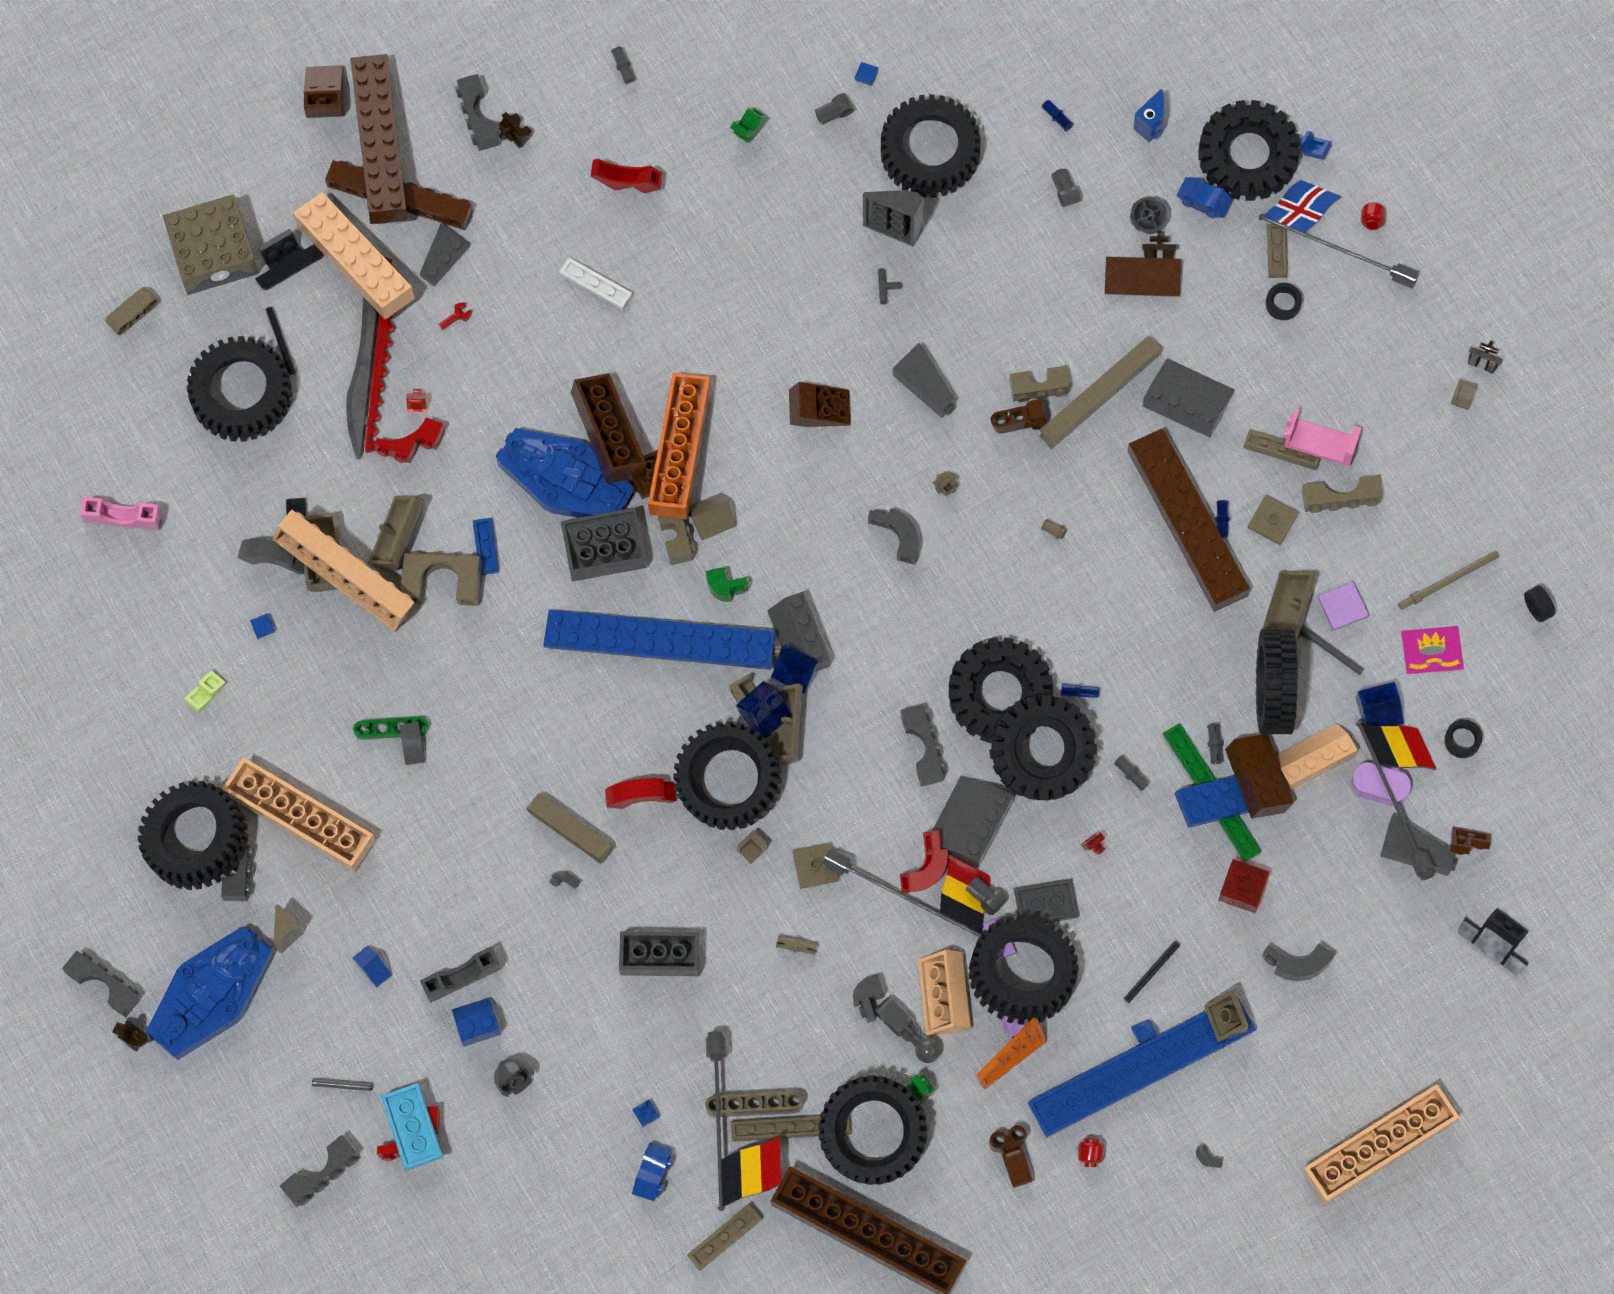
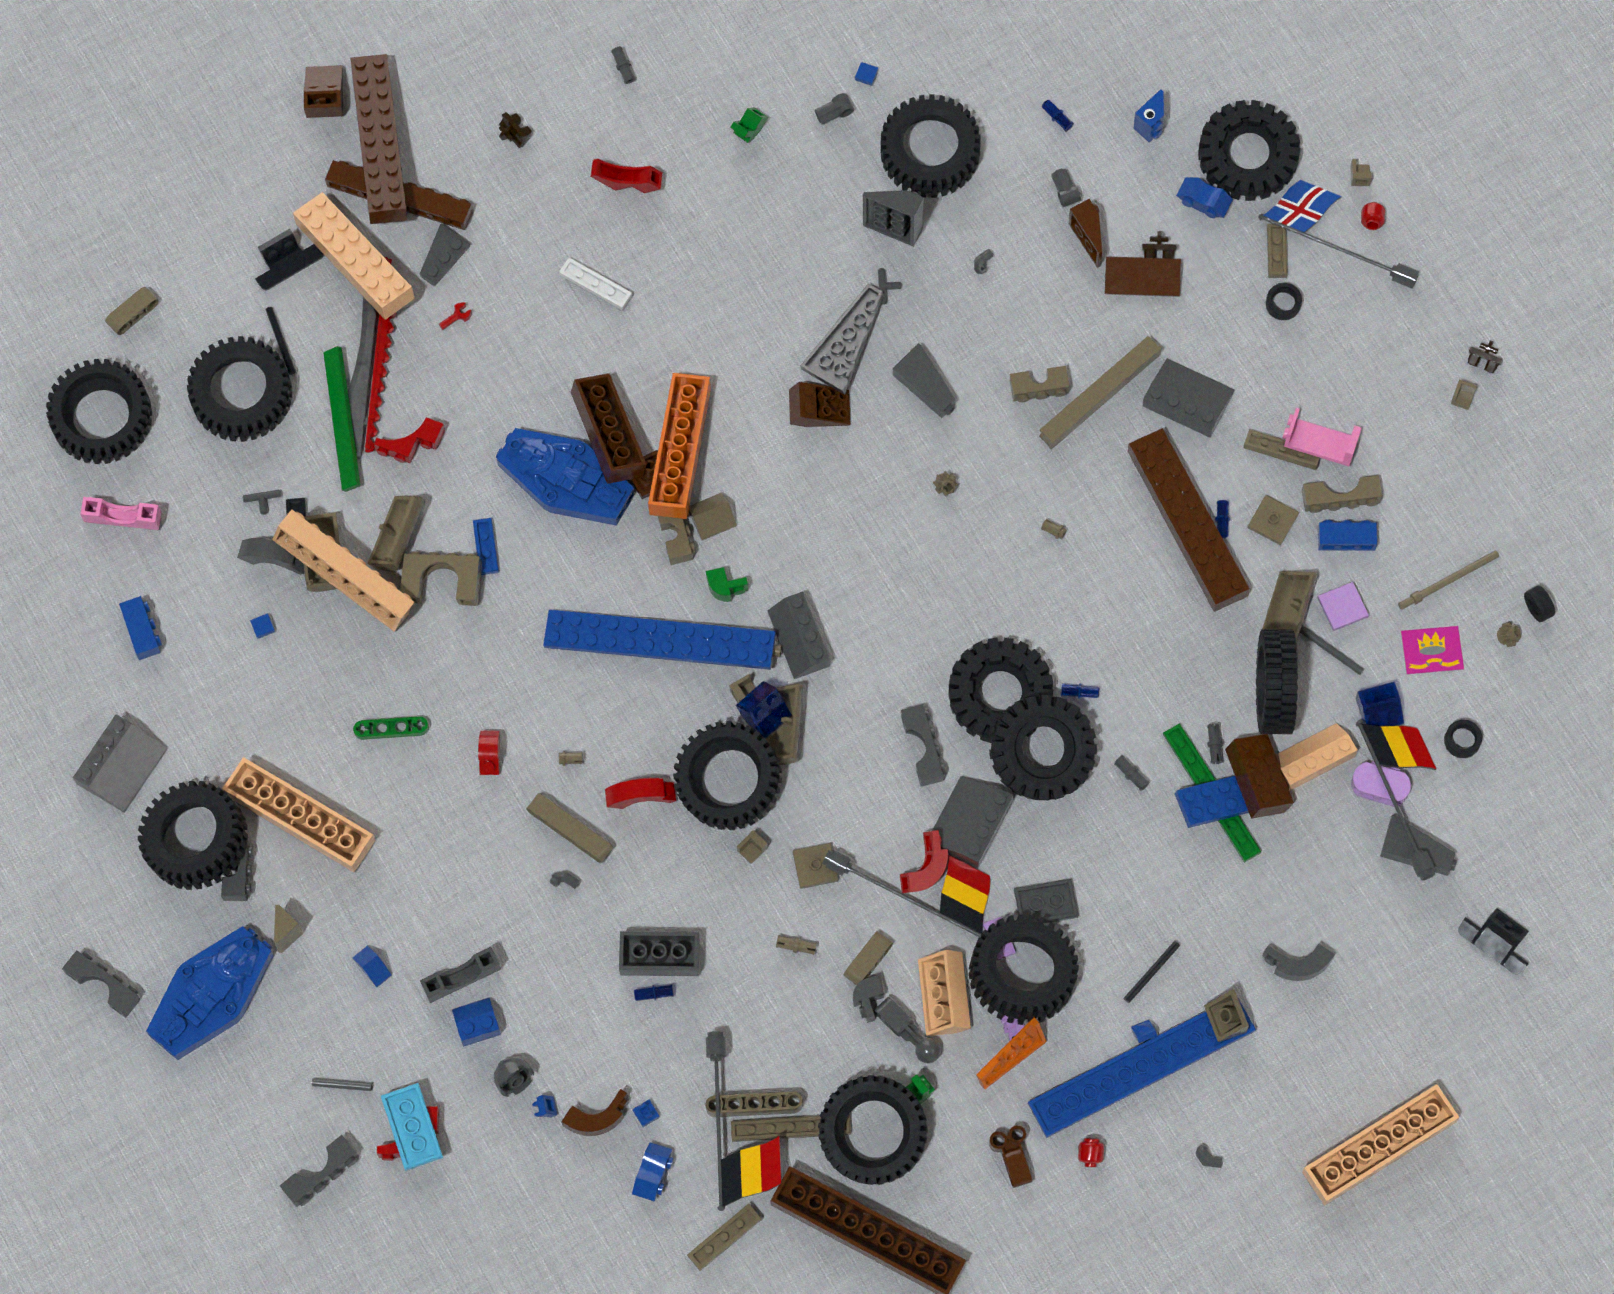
dark brown hips [112,1020,147,1052] -> none
dark tan piece [162,194,259,295] -> none
yellowish green slope [184,670,225,713] -> none
dark grey slope [399,722,425,765] -> none
clear red tile [406,389,427,412] -> none
dark grey arch [455,74,500,151] -> none
dark grey slope [561,507,647,582] -> none
clear blue plate [771,644,819,695] -> none
dark grey arch [868,508,918,565] -> none
dark grey piece [966,877,1006,915] -> none
reddish brown piece [990,400,1048,434] -> none
clear red tile [1081,832,1105,855] -> none
dark grey cylinder [1130,196,1168,234] -> none
clear red brick [1218,859,1269,913] -> none
blue bracket [1300,131,1332,160] -> none
reddish brown plate [1450,827,1491,855] -> none
none -> black tyre [46,359,152,464]
none -> flat silver slope [73,714,167,813]
none -> blue brick [119,596,162,660]
none -> dark grey piece [243,490,281,515]
none -> green tile [323,346,361,492]
none -> red brick [478,731,500,775]
none -> blue tile [532,1095,557,1118]
none -> dark tan pin [559,751,582,766]
none -> reddish brown arch [561,1089,629,1136]
none -> clear blue axle [634,984,674,1001]
none -> flat silver wing [800,283,884,395]
none -> dark tan beam [843,931,893,985]
none -> dark grey arm [974,249,993,274]
none -> reddish brown slope [1068,199,1102,268]
none -> blue brick [1317,520,1377,551]
none -> dark tan panel [1350,159,1372,186]
none -> dark tan gear [1497,622,1521,647]

